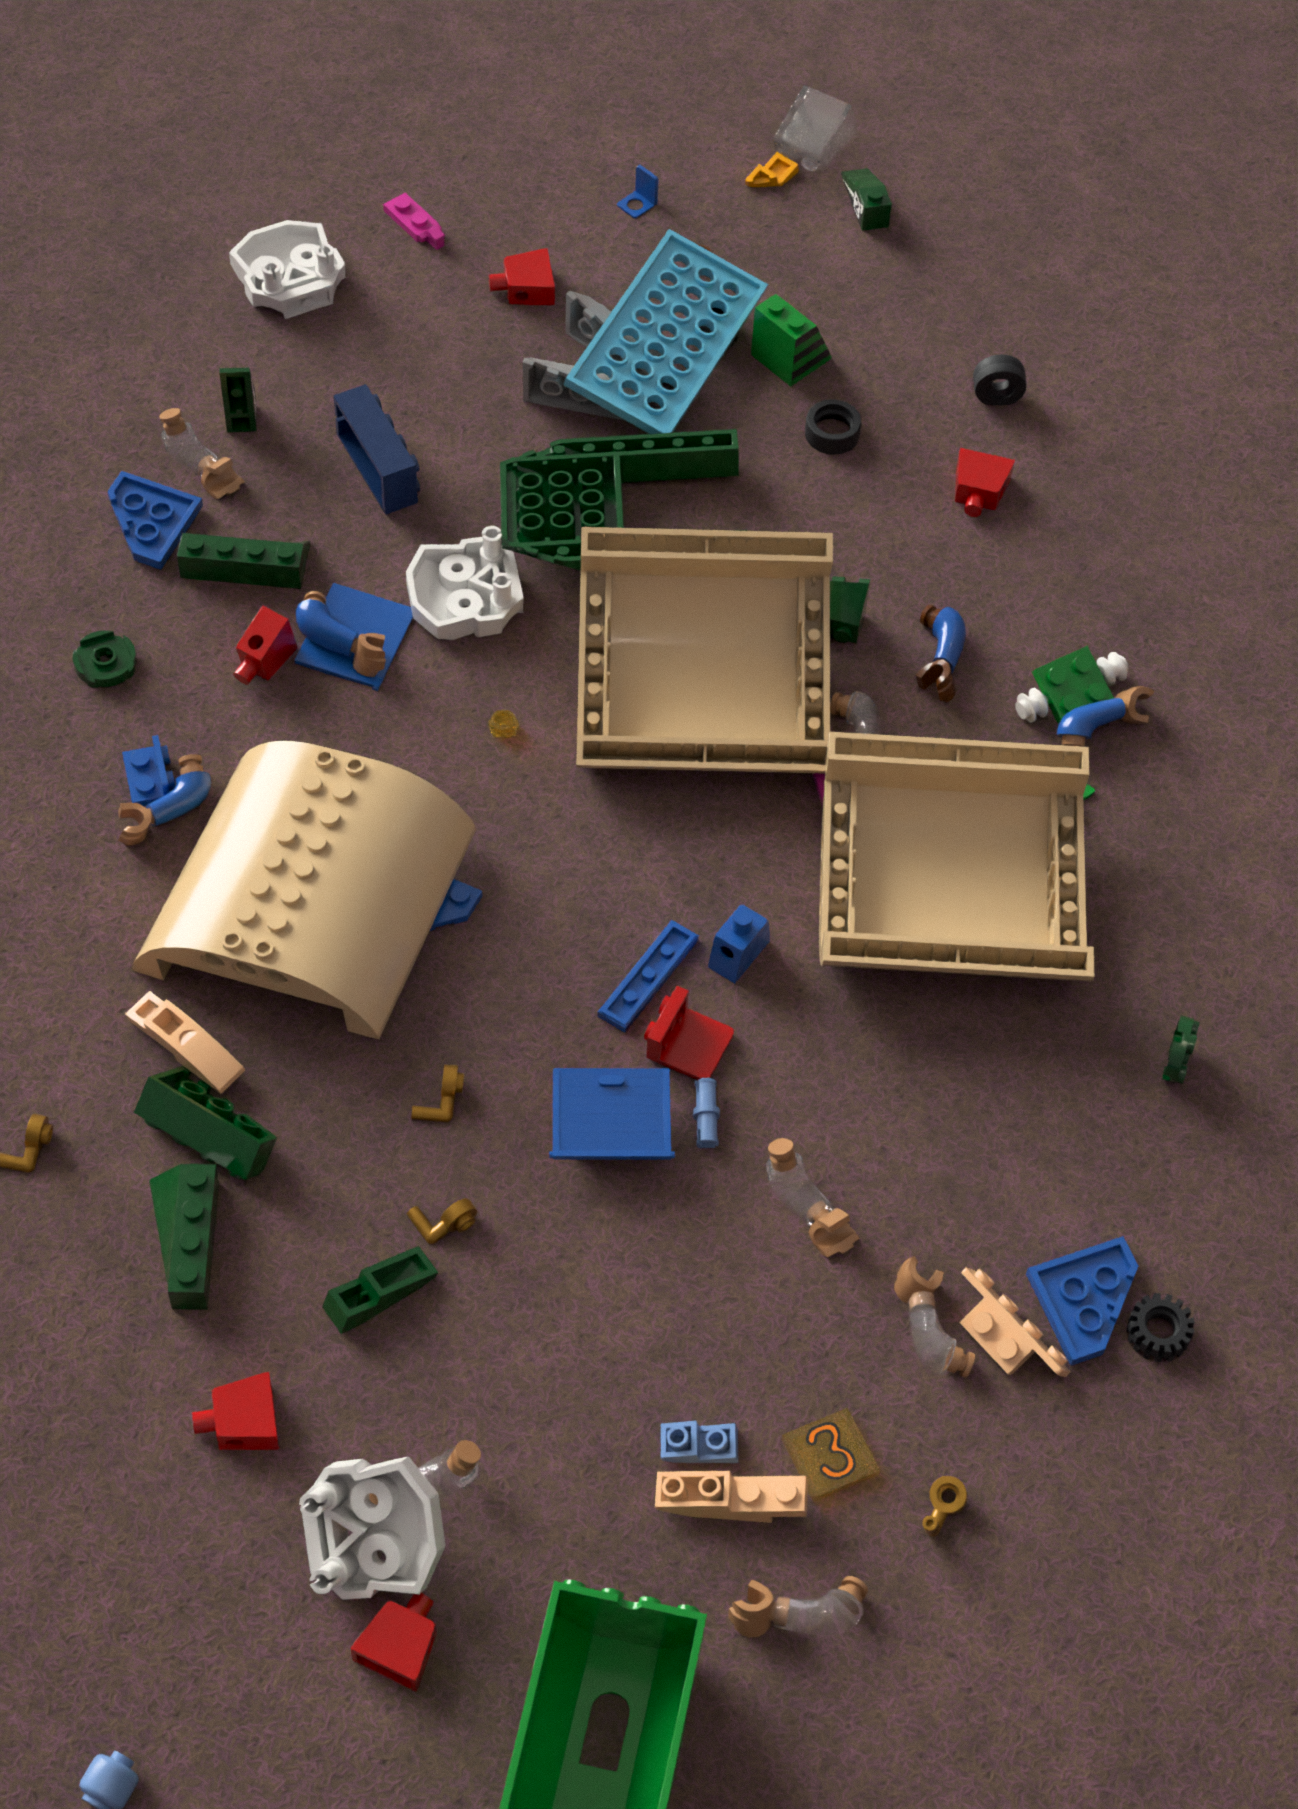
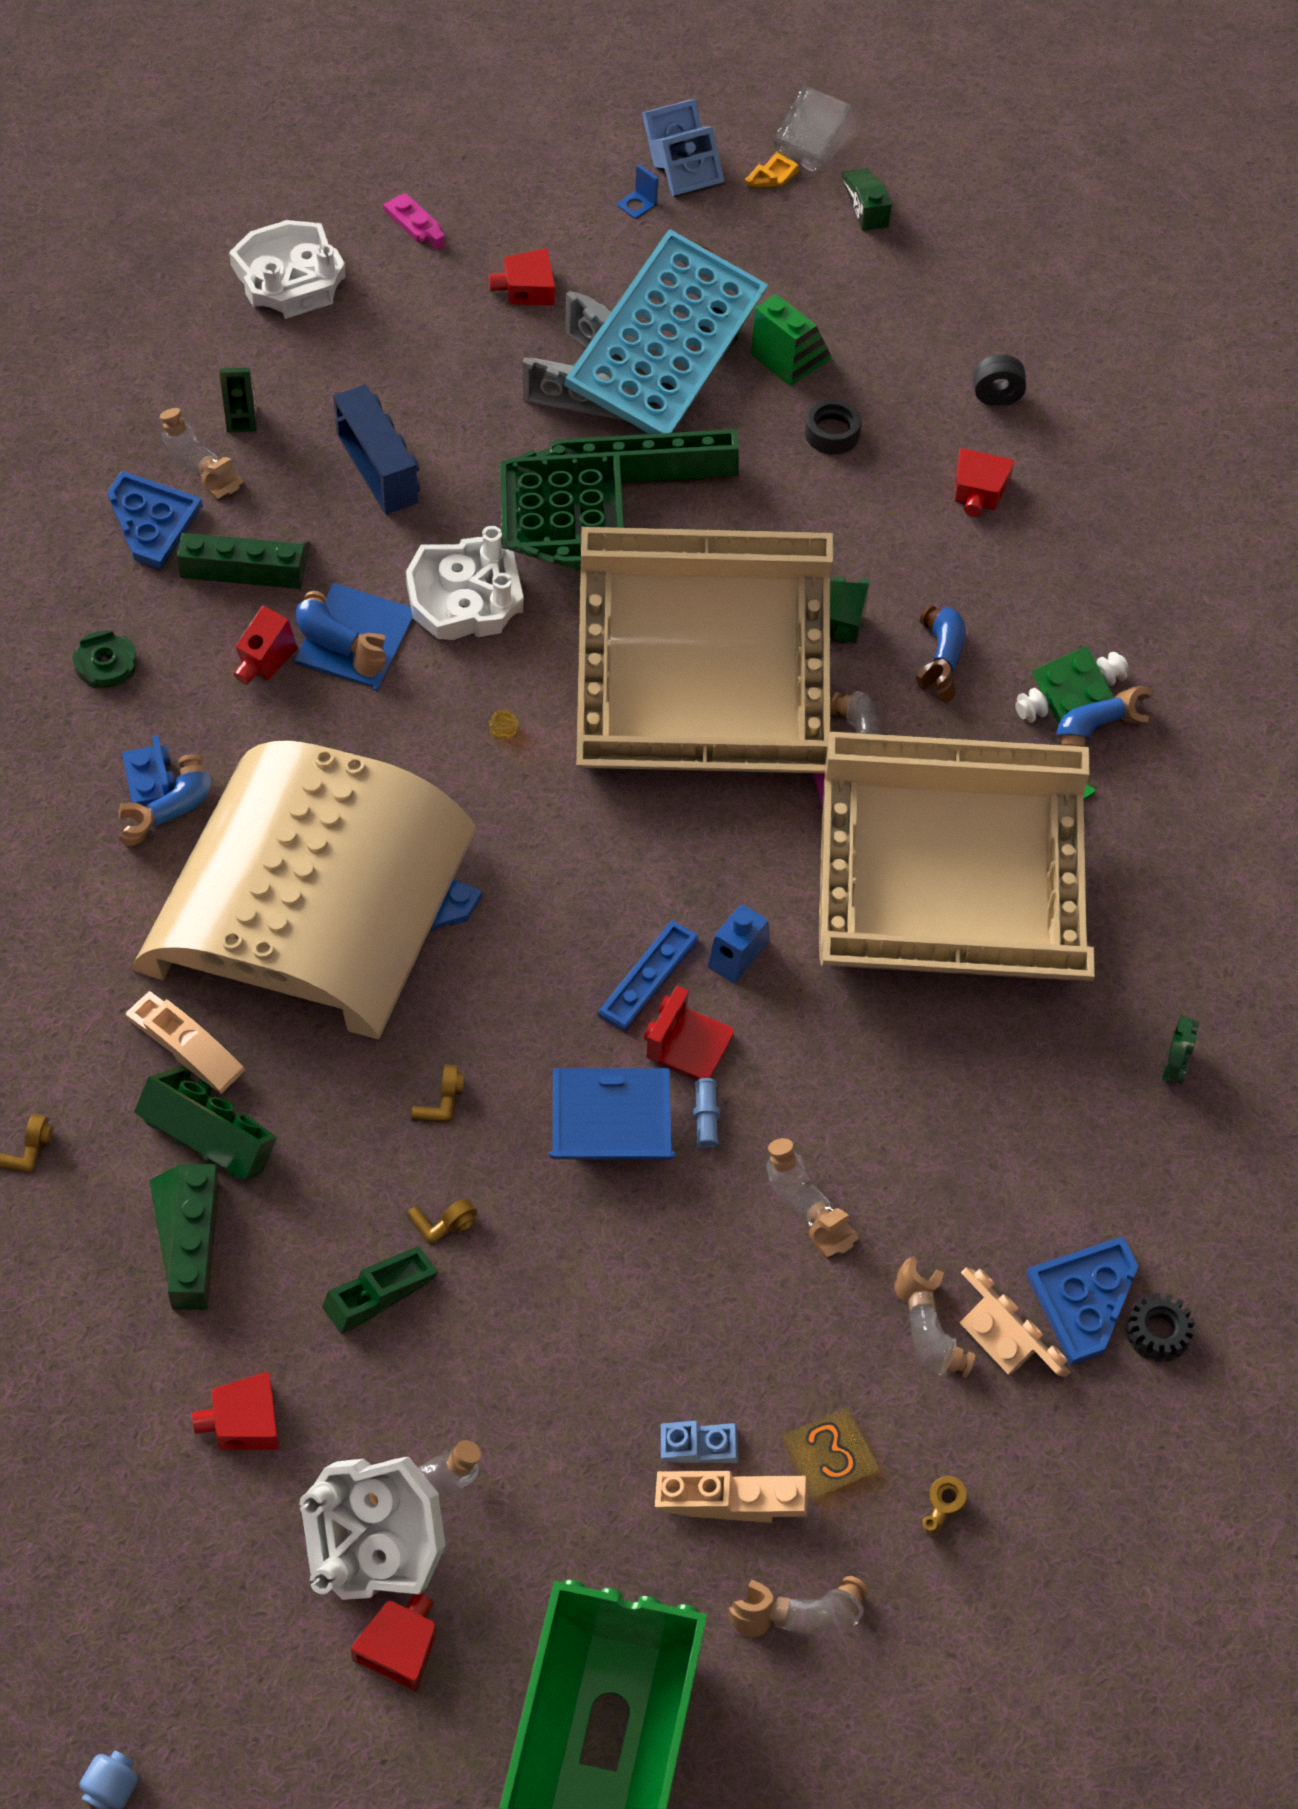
none -> medium blue bracket [642,99,725,196]

